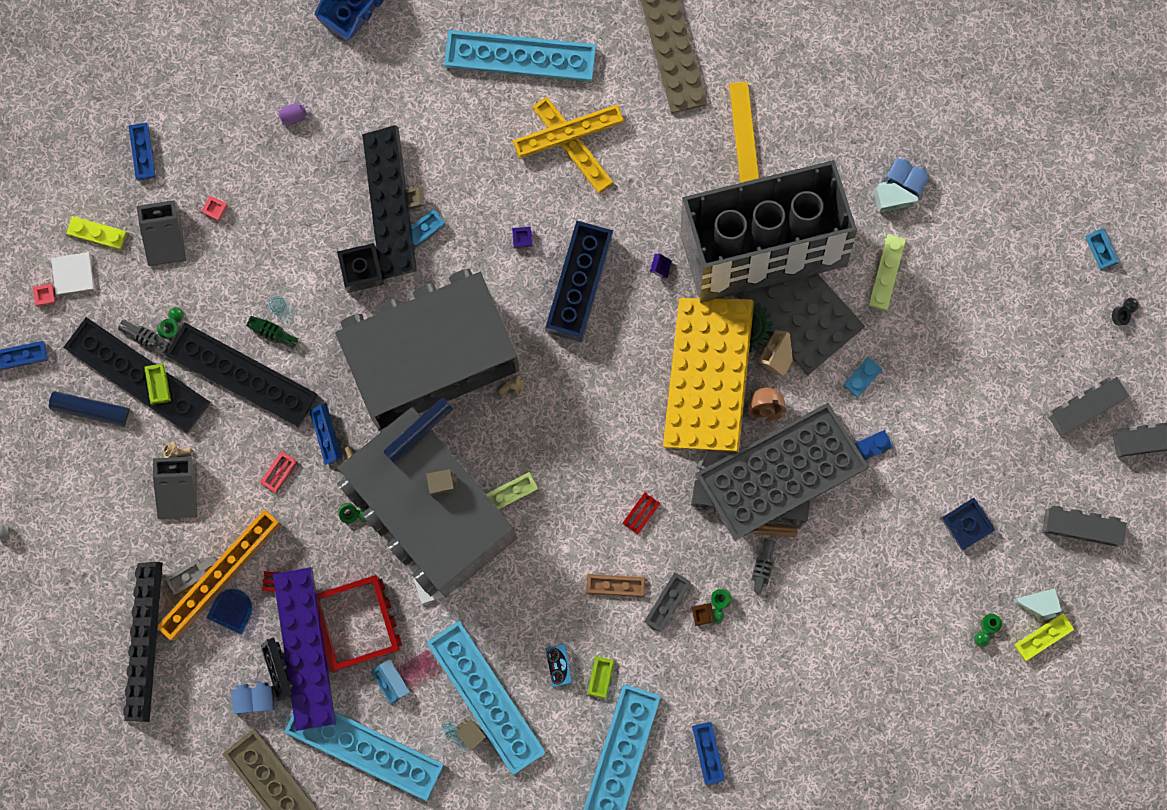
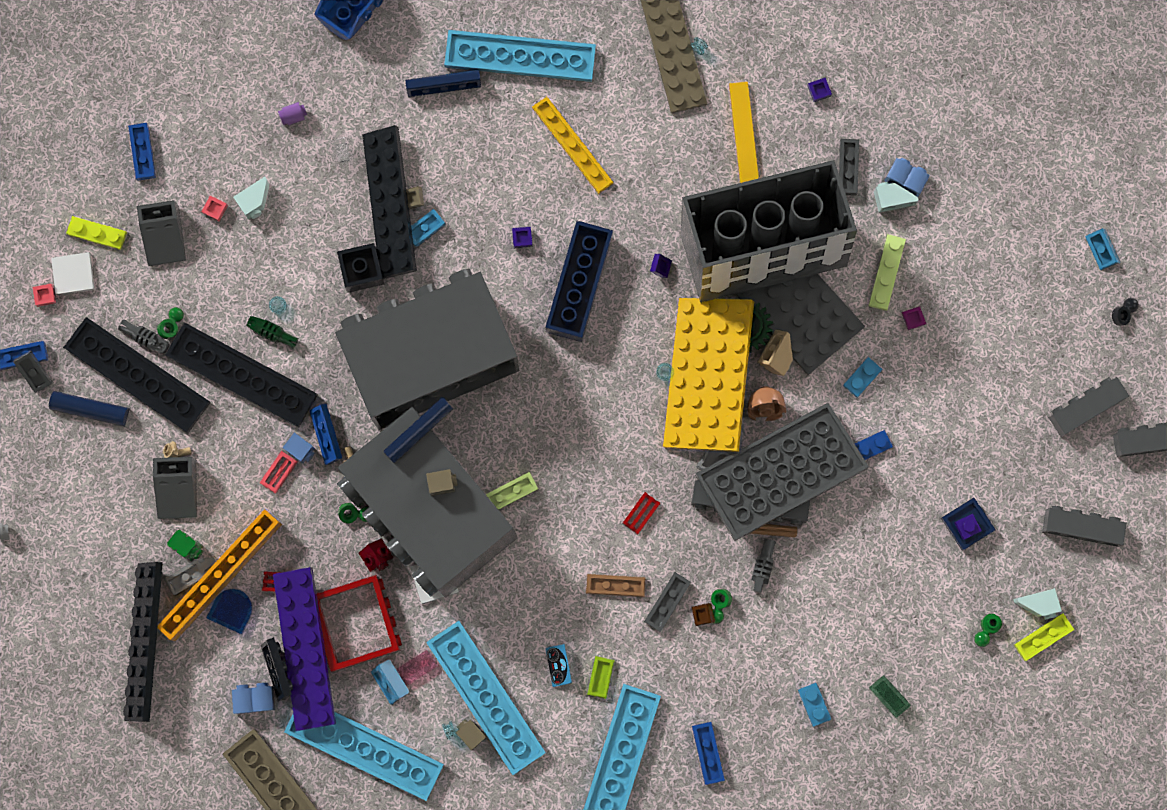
lime tile [145,363,171,405] -> none
tan plate [498,376,524,396] -> none
yellow tile [512,104,624,159] -> none
none -> dark grey plate [13,350,52,393]
none -> green brick [167,529,203,561]
none -> light aqua slope [233,177,270,220]
none -> medium blue brick [283,432,315,464]
none -> dark red brick [359,538,394,573]
none -> dark blue brick [405,70,481,97]
none -> clear light blue bush [656,363,673,381]
none -> clear light blue bush [690,37,708,55]
none -> dark azure plate [798,683,831,727]
none -> dark purple plate [807,78,832,102]
none -> dark grey plate [839,138,859,196]
none -> clear green slope [869,675,911,718]
none -> magenta tile [902,306,927,330]
none -> dark purple plate [954,514,982,540]

